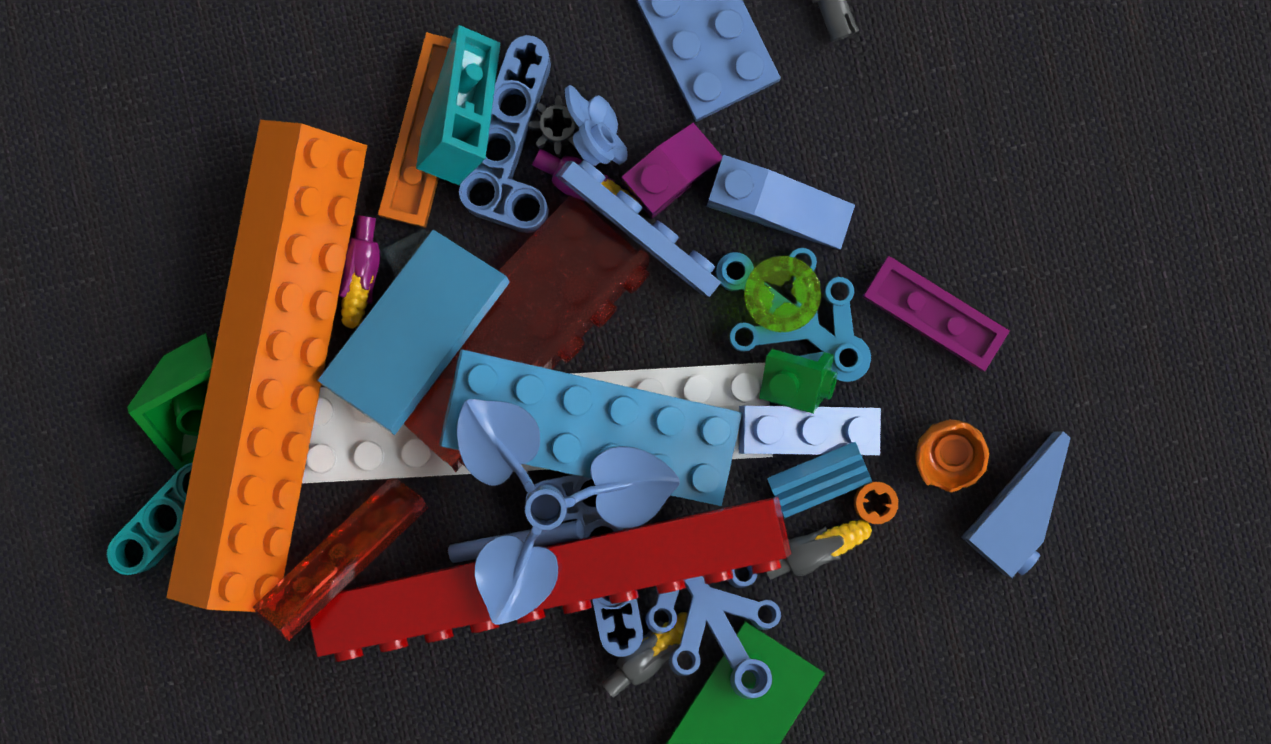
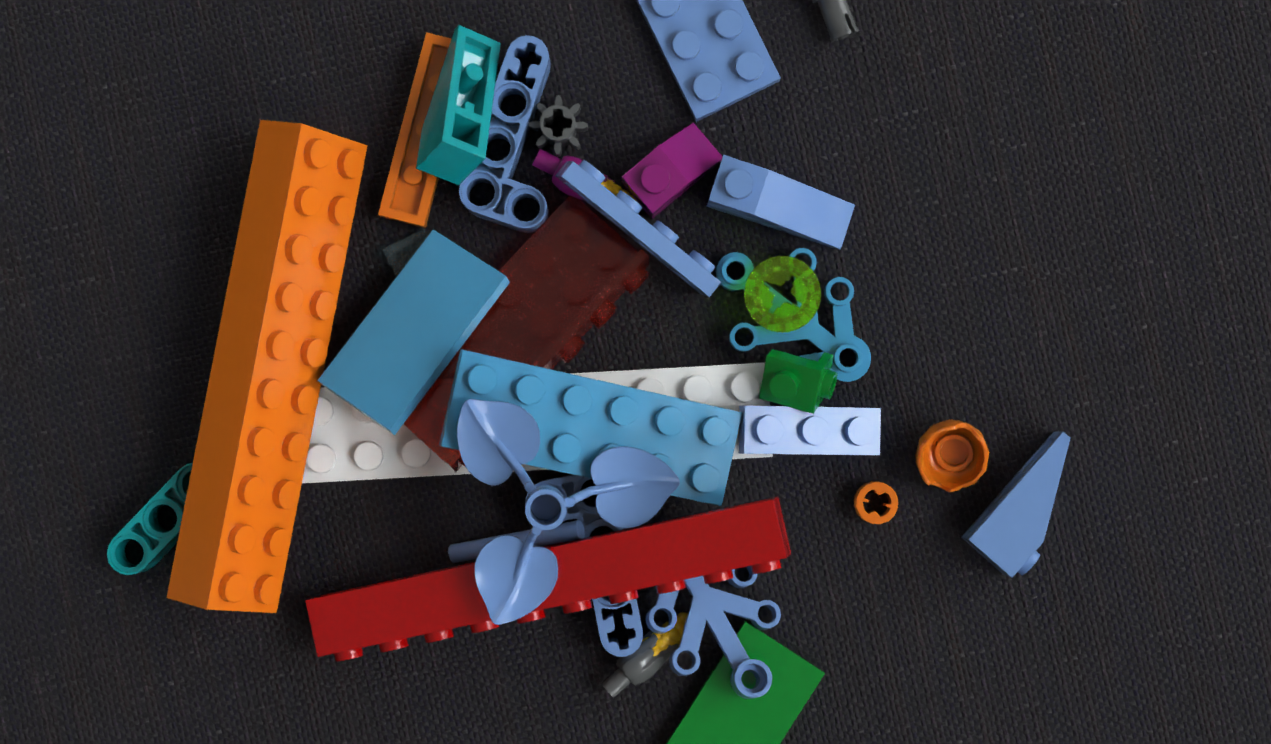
green slope [127,333,216,471] -> none
clear red plate [253,478,428,641] -> none
magenta piece [338,215,380,329] -> none
medium blue plate [565,85,628,166] -> none
dark azure tile [767,441,872,518] -> none
dark grey piece [767,520,872,580] -> none
magenta plate [862,256,1010,372] -> none

